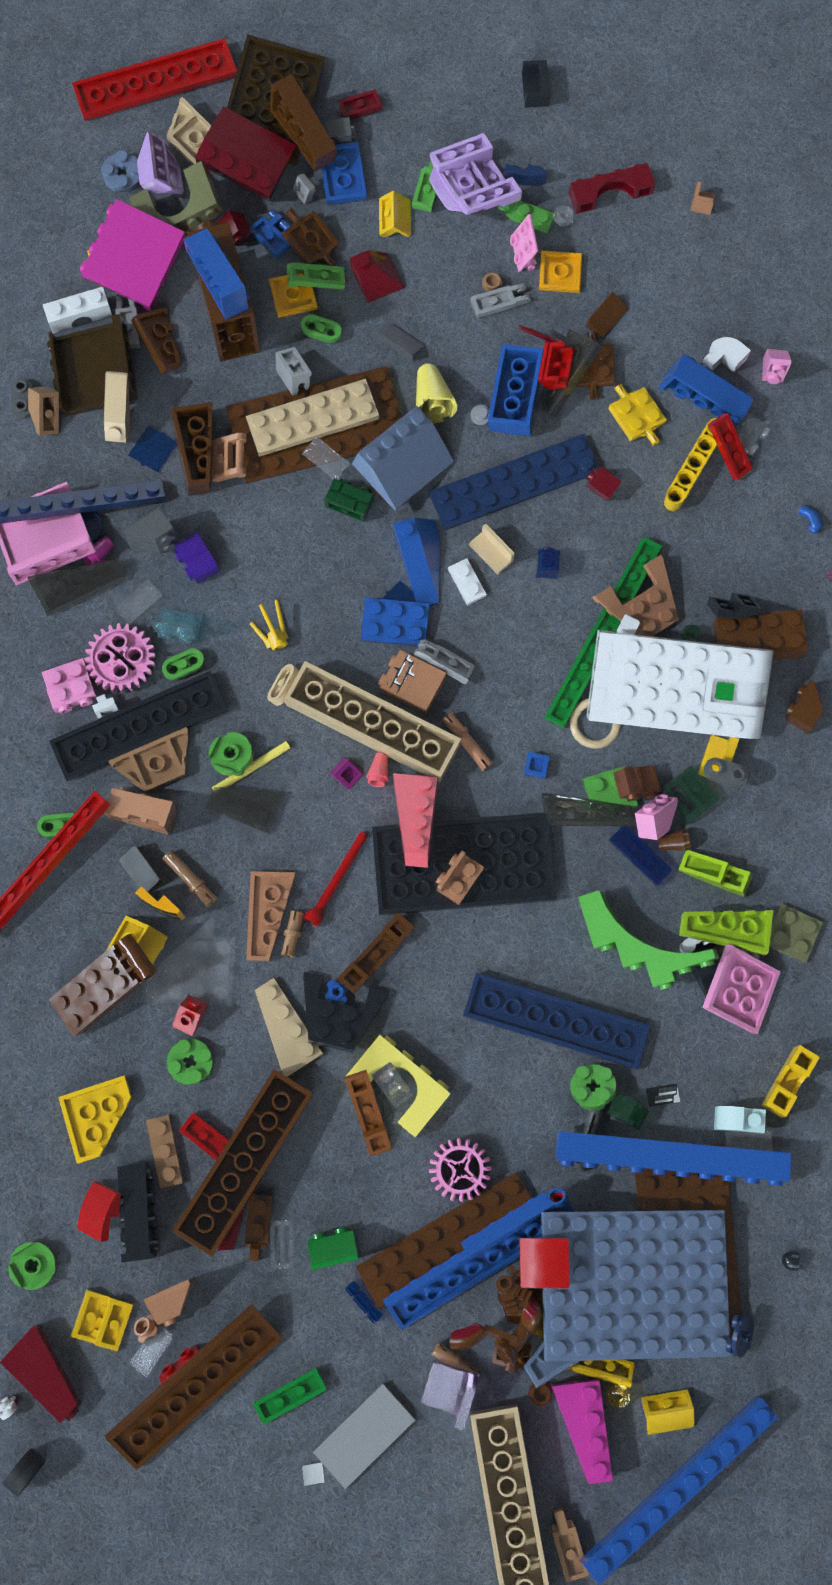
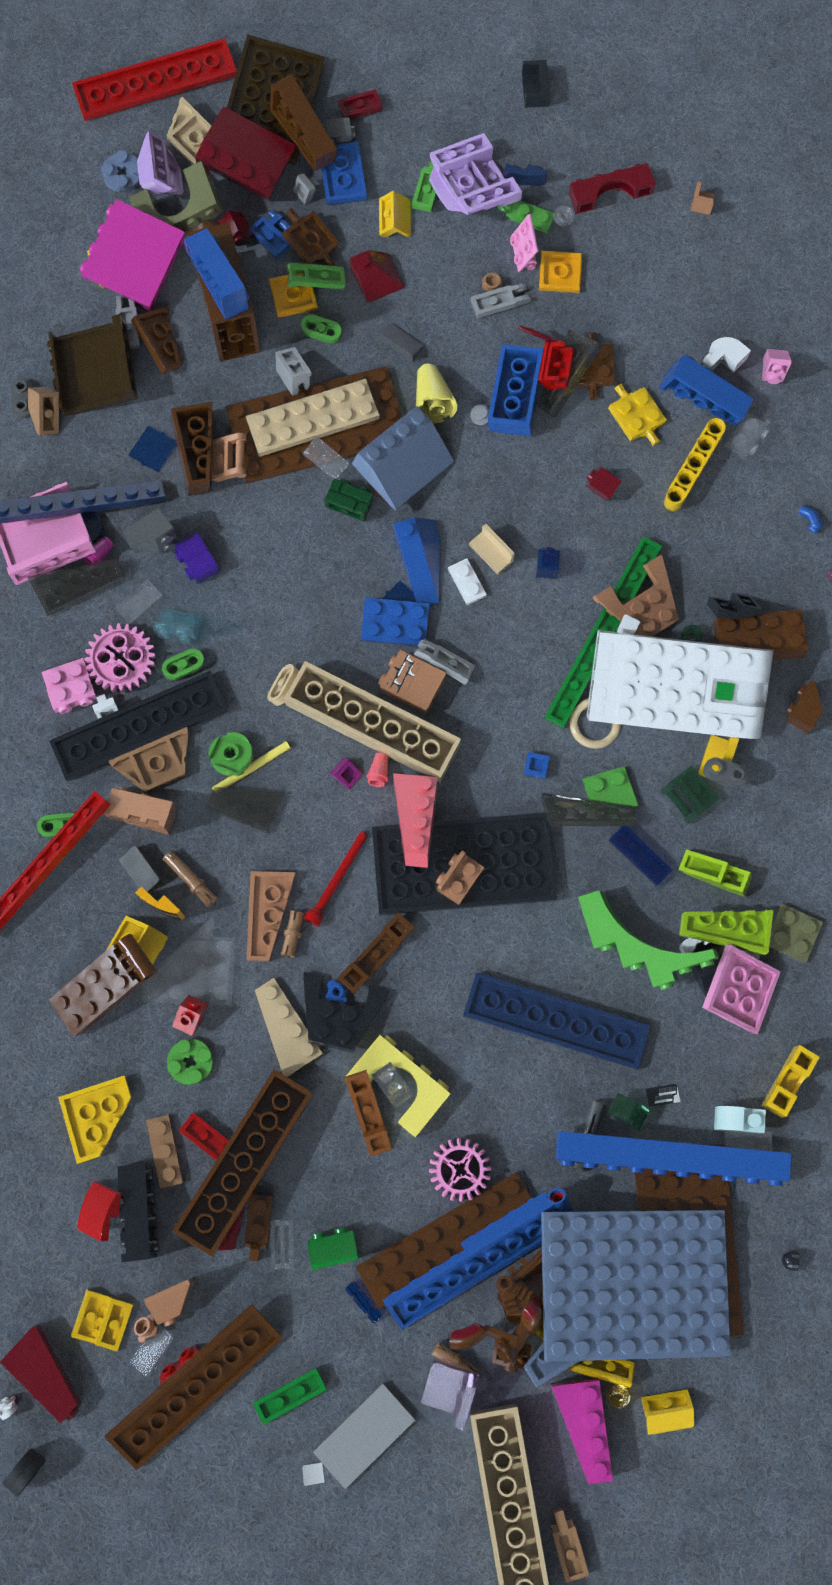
bright green plate [8,1242,57,1290] -> none
white arch [43,287,112,334] -> none
tan slope [104,371,131,443] -> none
yellow plant [250,600,289,651] -> none
dark blue plate [429,434,599,531] -> none
nougat pin [442,712,493,771] -> none
red slope [520,1238,570,1288] -> none
reddish brown plate [528,1383,552,1406] -> none
bright green plate [570,1064,617,1110] -> none
blue brick [579,1397,778,1585] -> none
reddish brown slope [586,292,628,339] -> none
copper brick [613,765,662,802] -> none
bright pink slope [635,794,678,840] -> none
reddish brown cone [658,829,691,851] -> none
red plate [708,413,753,480] -> none
dark blue piece [726,1314,754,1357] -> none

